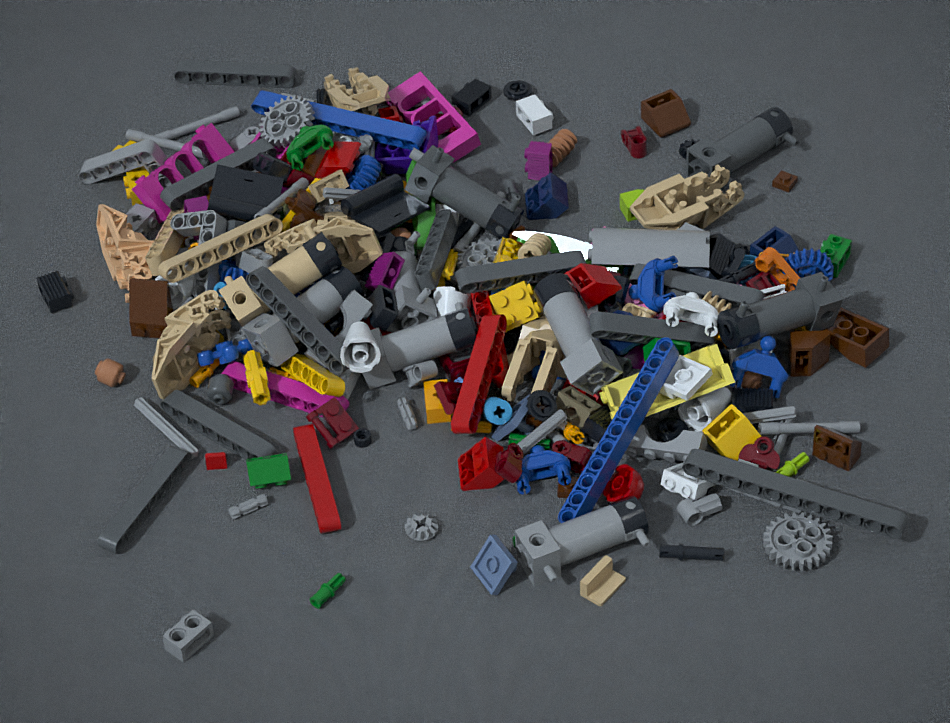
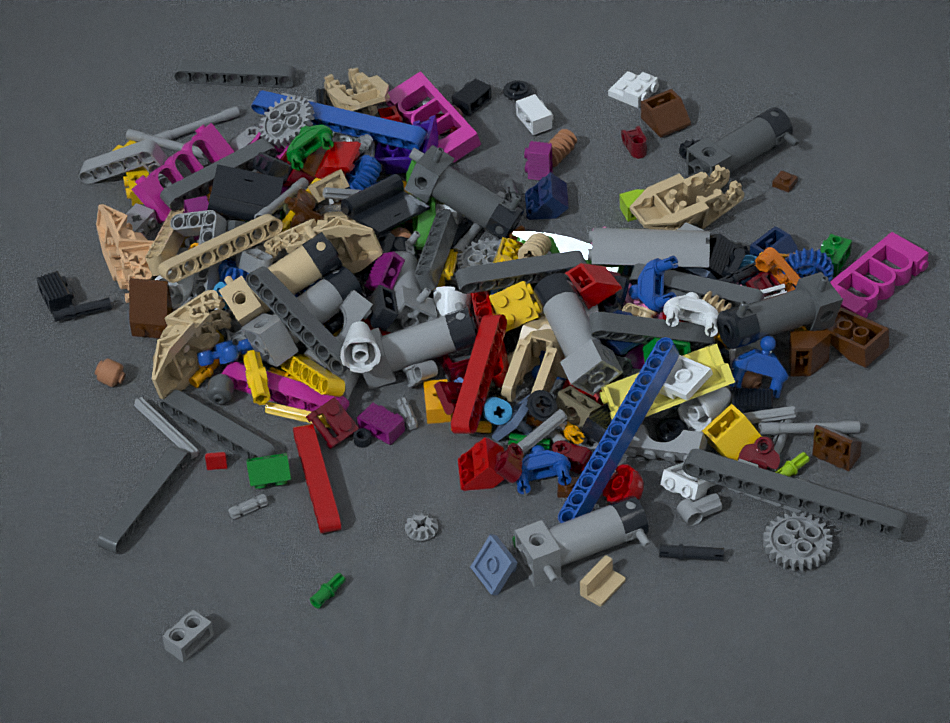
none -> black pin [52,297,112,322]
none -> yellow axle [265,402,331,428]
none -> magenta brick [357,402,405,445]
none -> white plate [608,71,659,108]
none -> dark pink fence [830,232,929,318]

